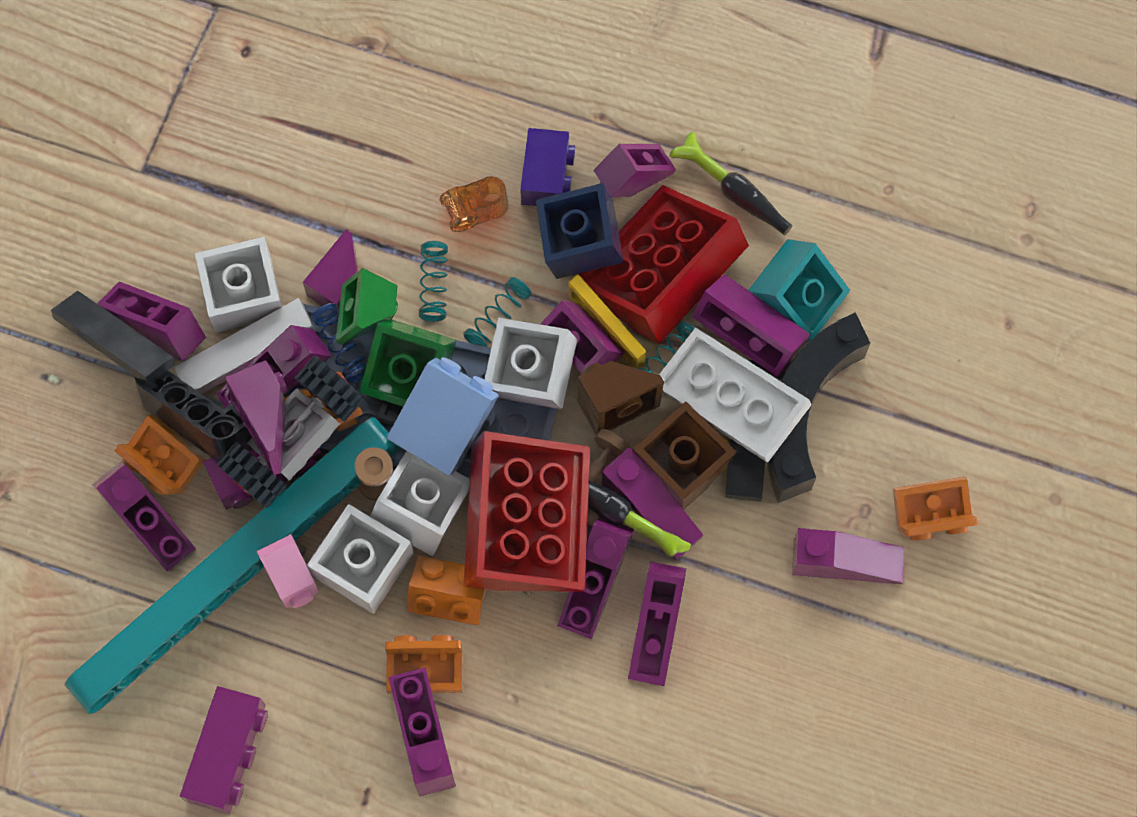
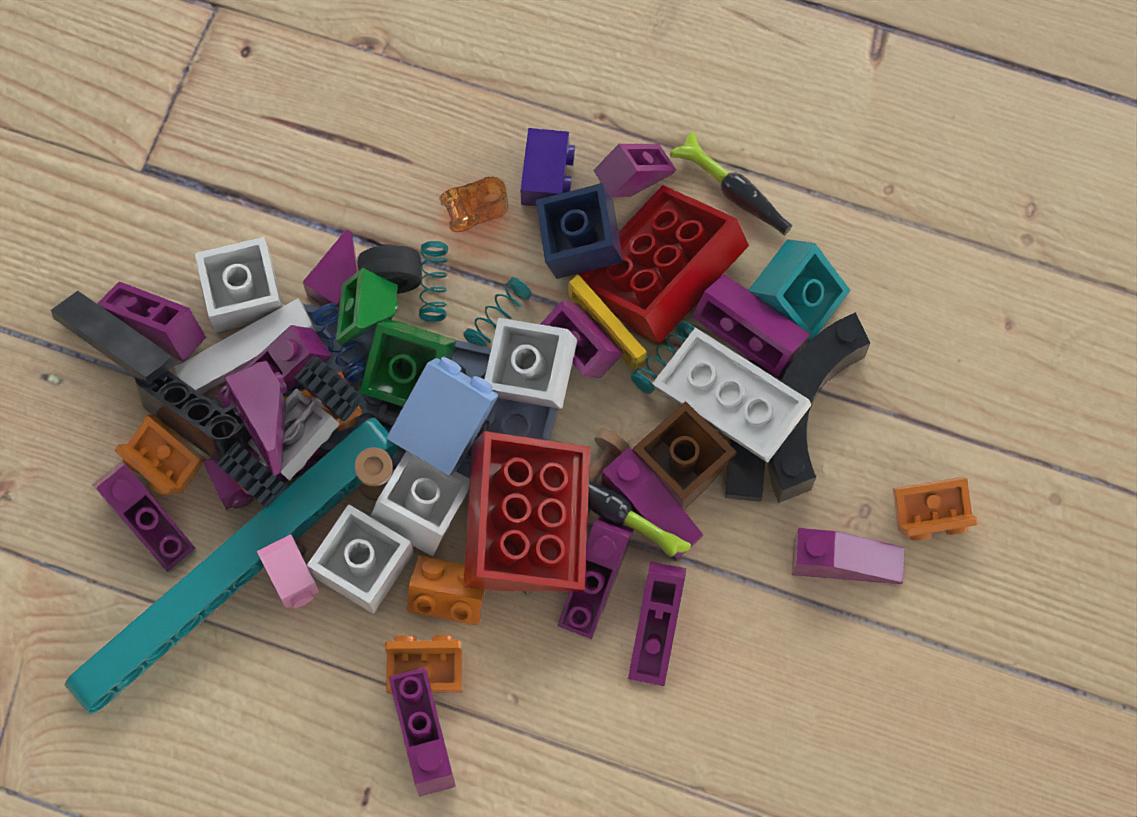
magenta brick [179,686,268,815] -> none
reddish brown slope [577,361,664,435] -> none
none -> black tyre [357,245,422,294]

